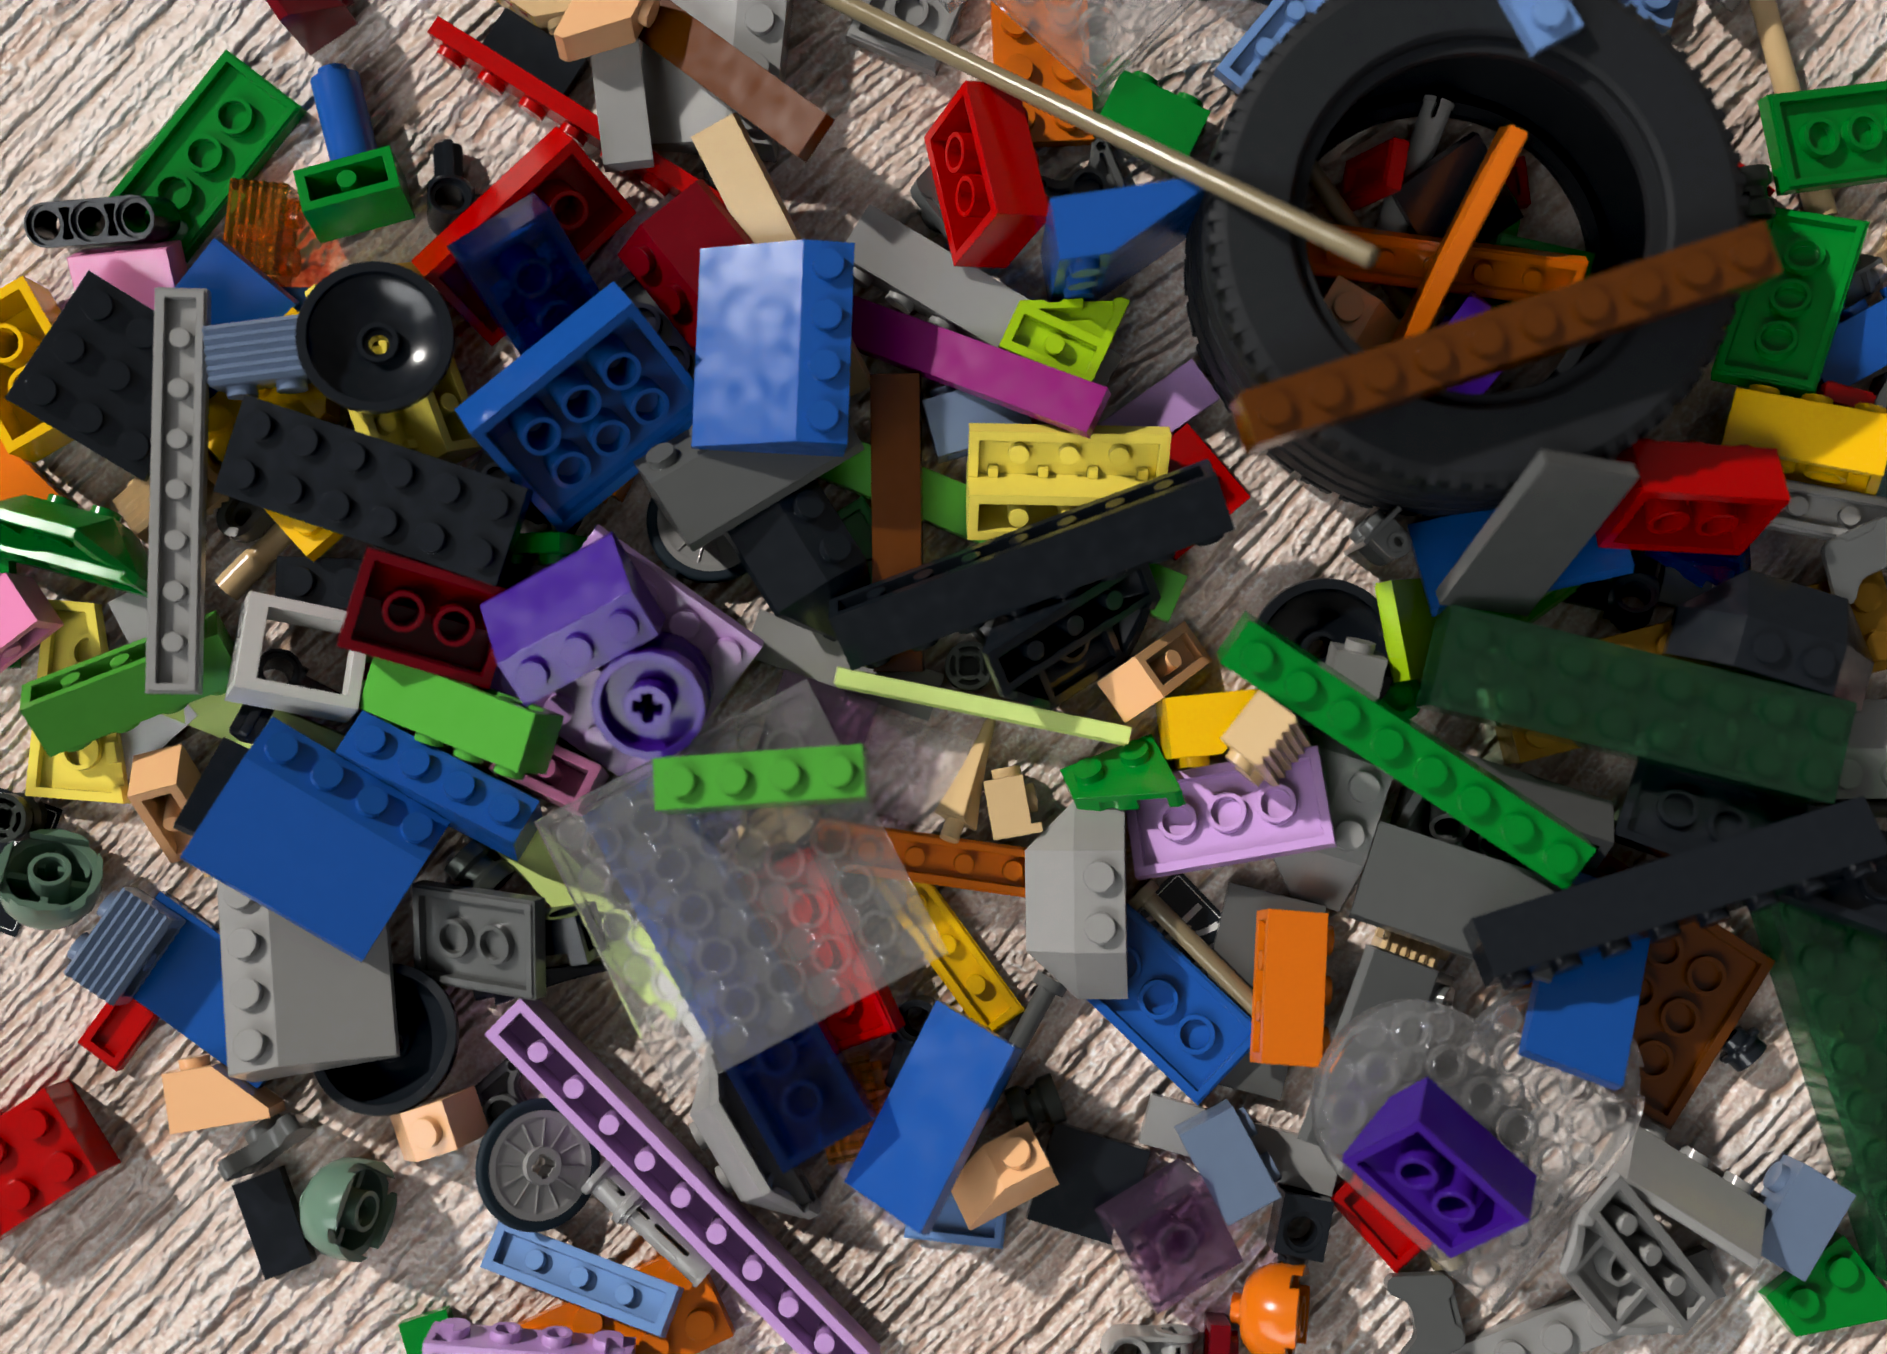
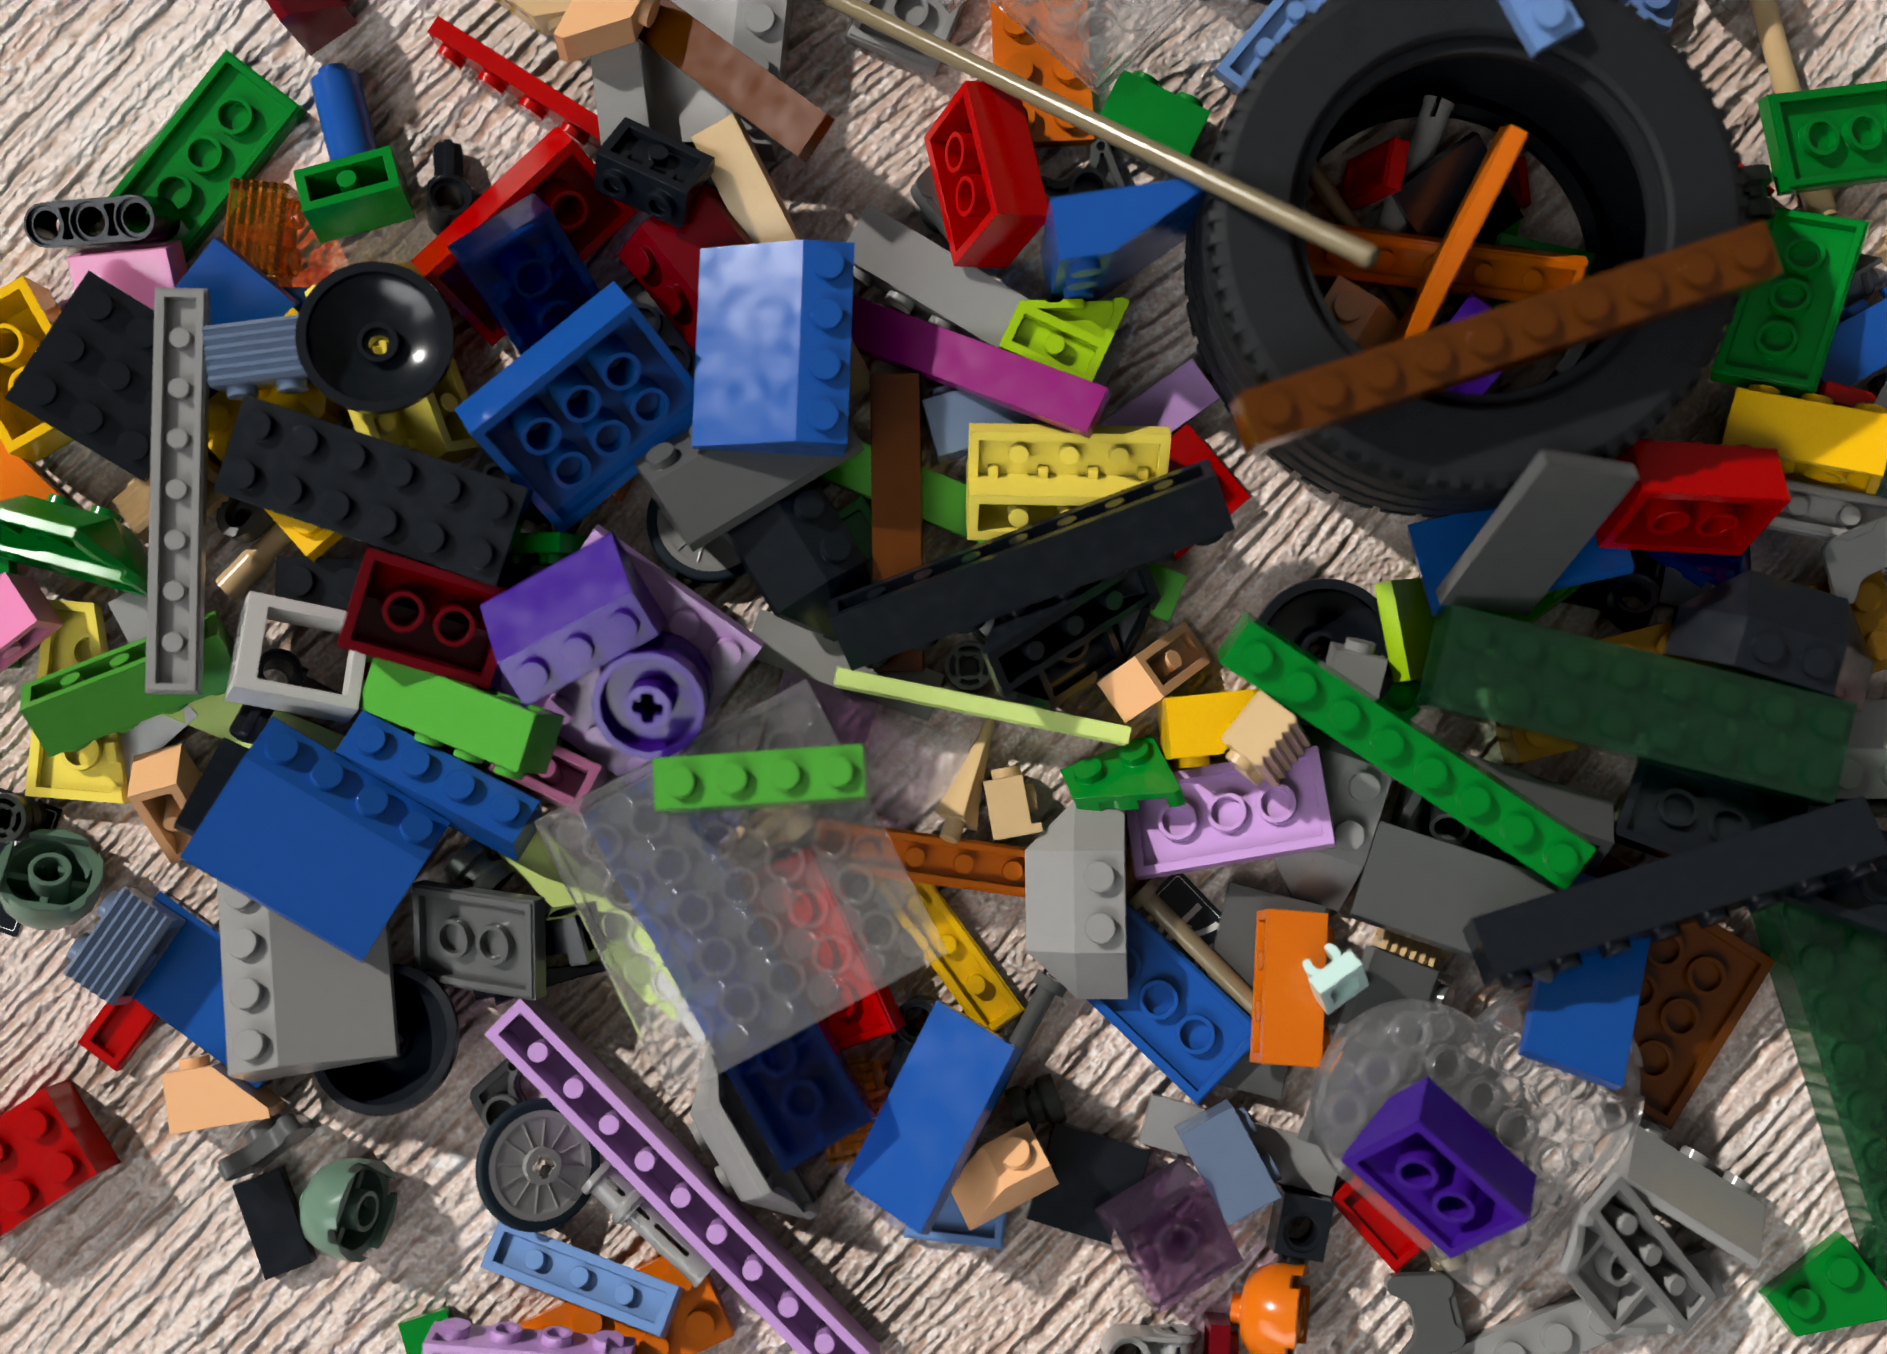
light nougat slope [390,1085,489,1162] -> none
black tile [482,7,590,97] -> none
dark grey hinge [1343,506,1412,566] -> none
black plate [1719,1026,1767,1072] -> none
sand blue brick [1757,1154,1856,1282] -> none
none -> black bracket [594,117,715,229]
none -> light aqua tile [1302,943,1369,1015]

